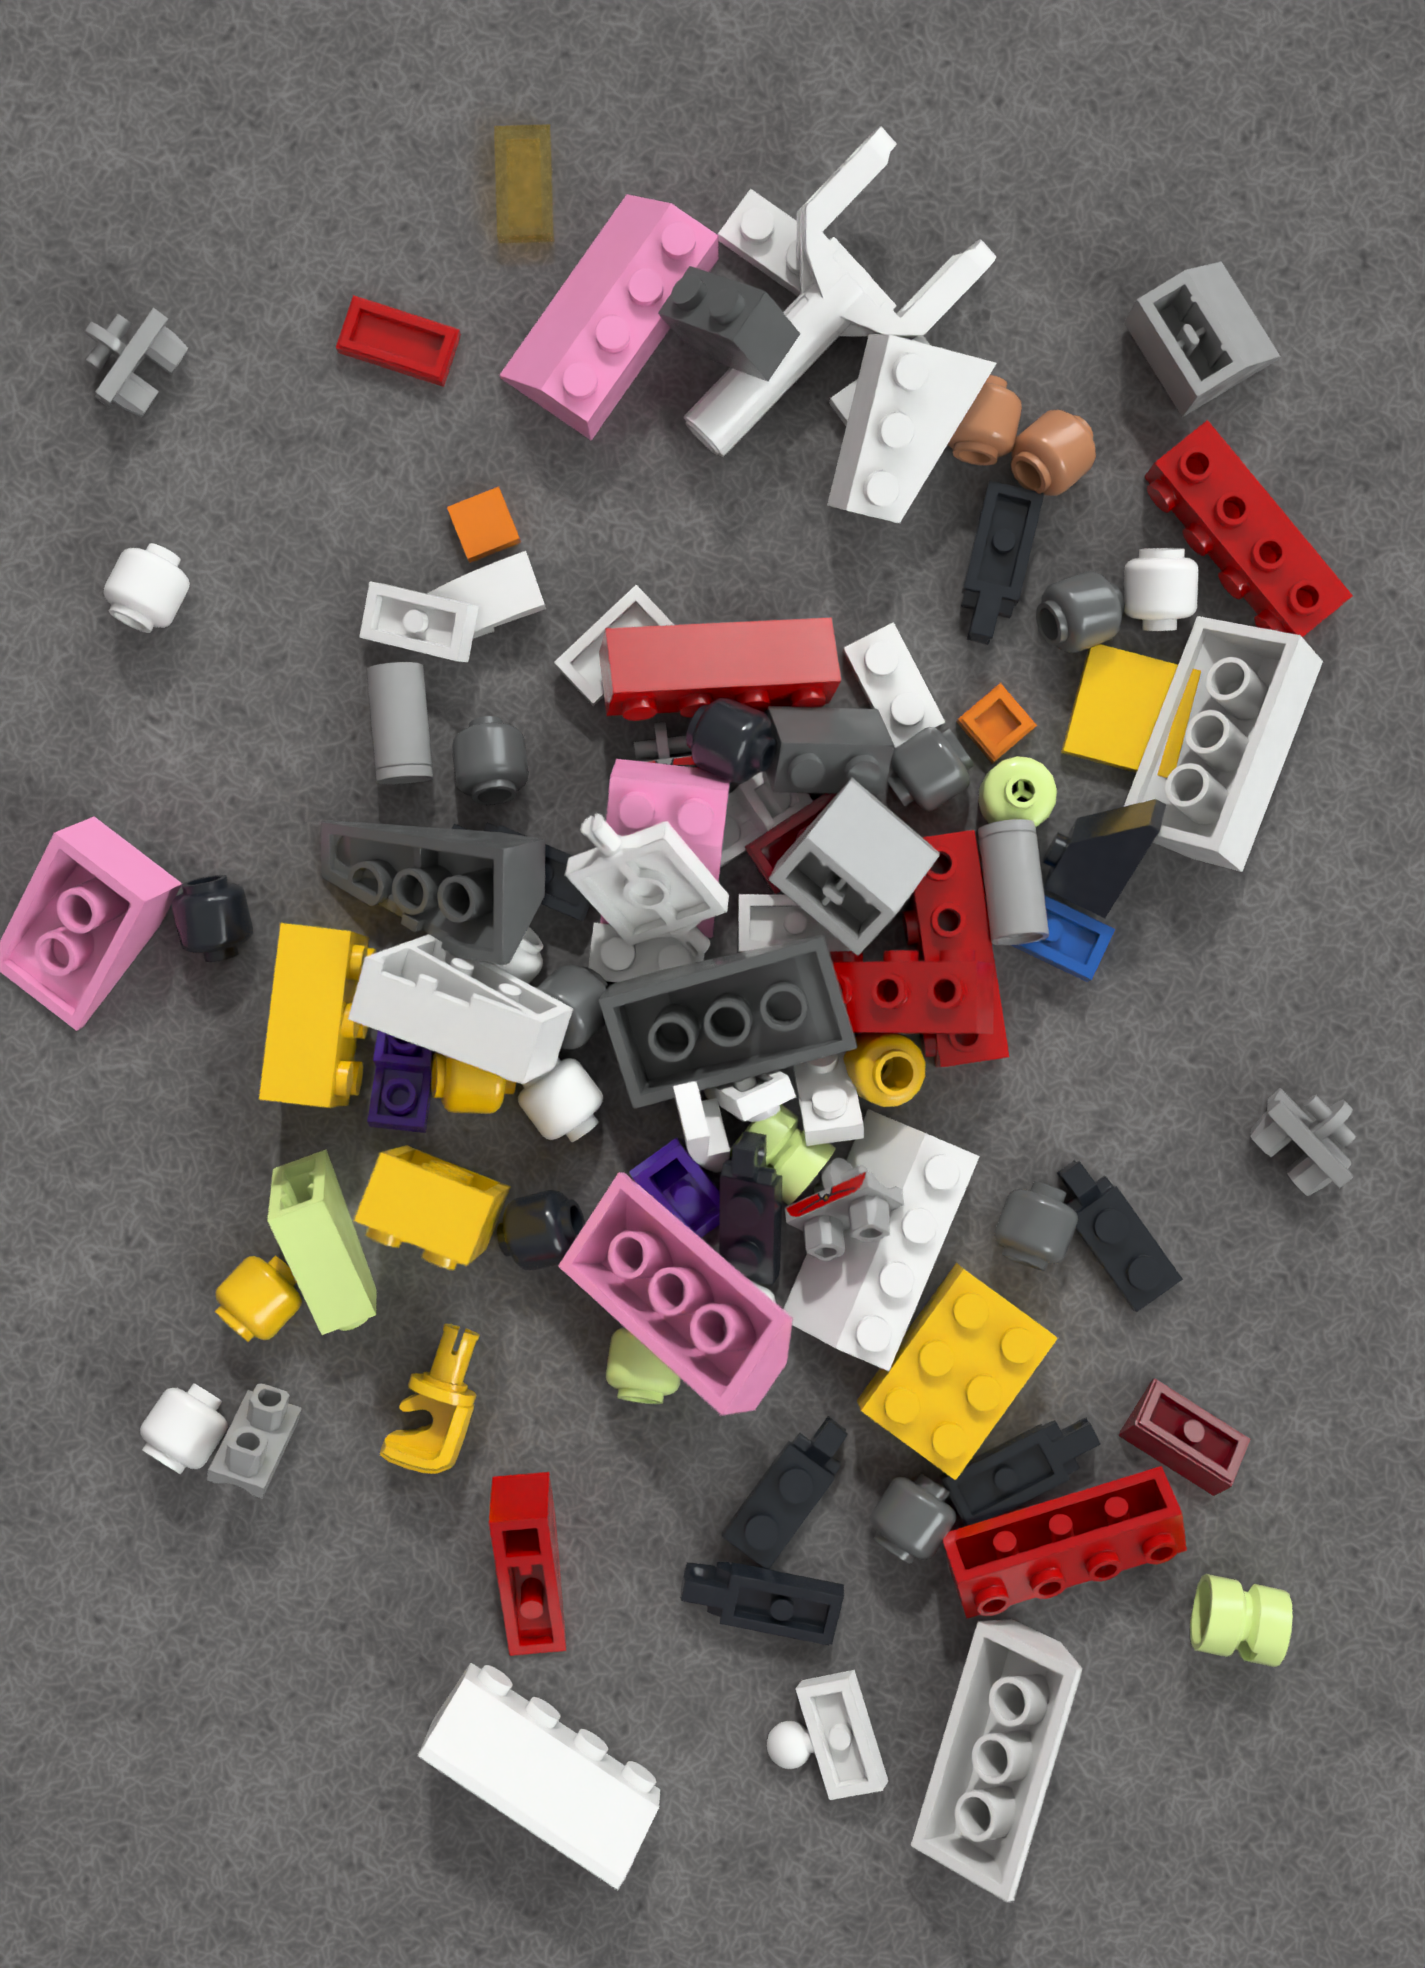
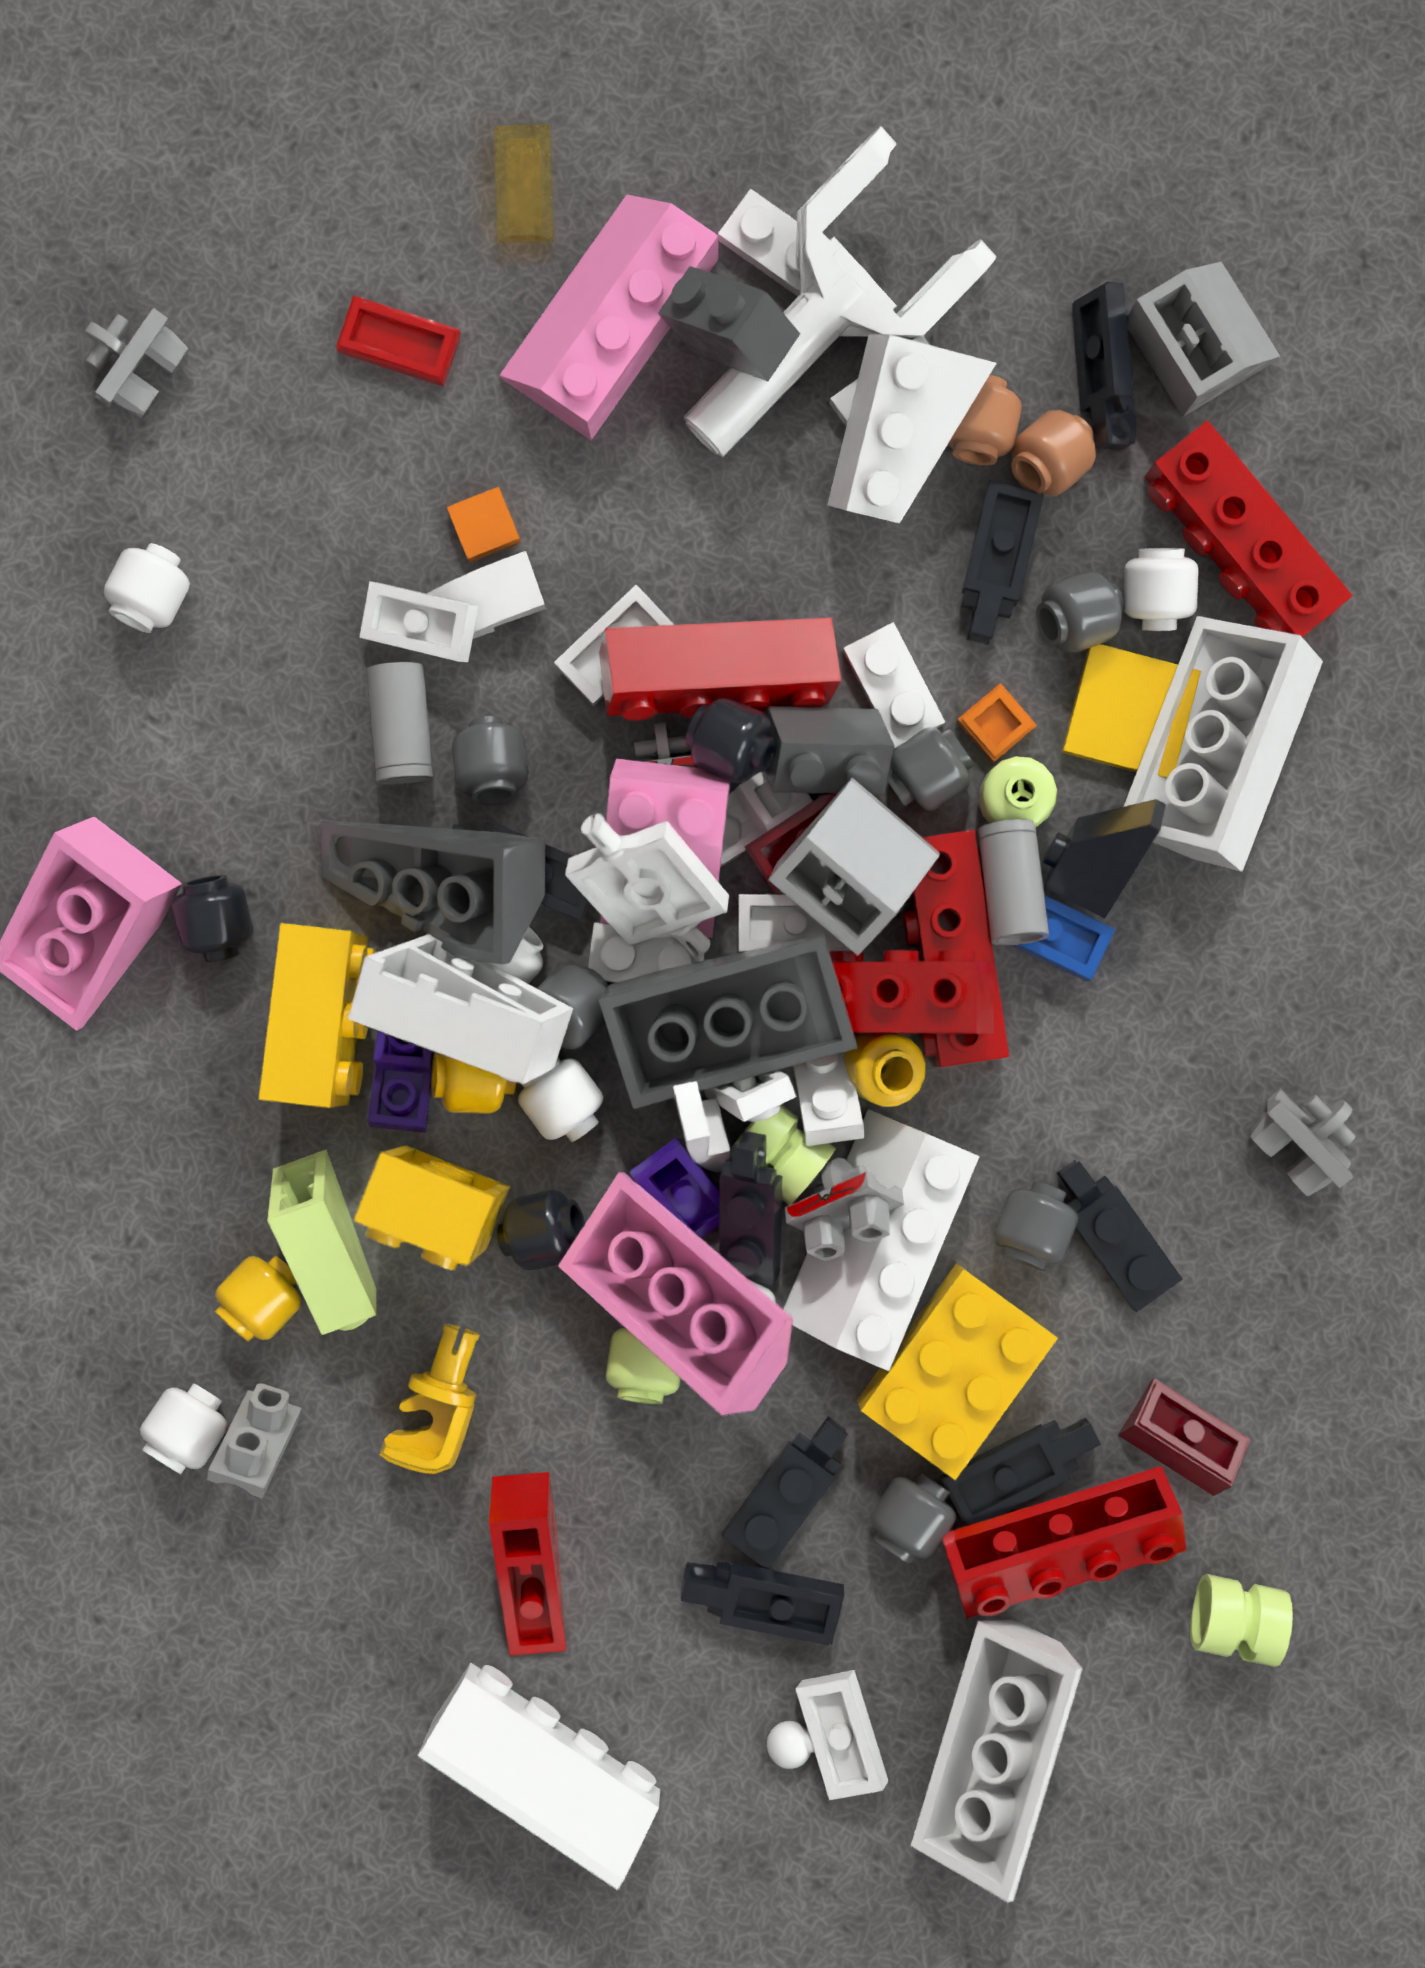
none -> black hinge [1072,282,1136,450]

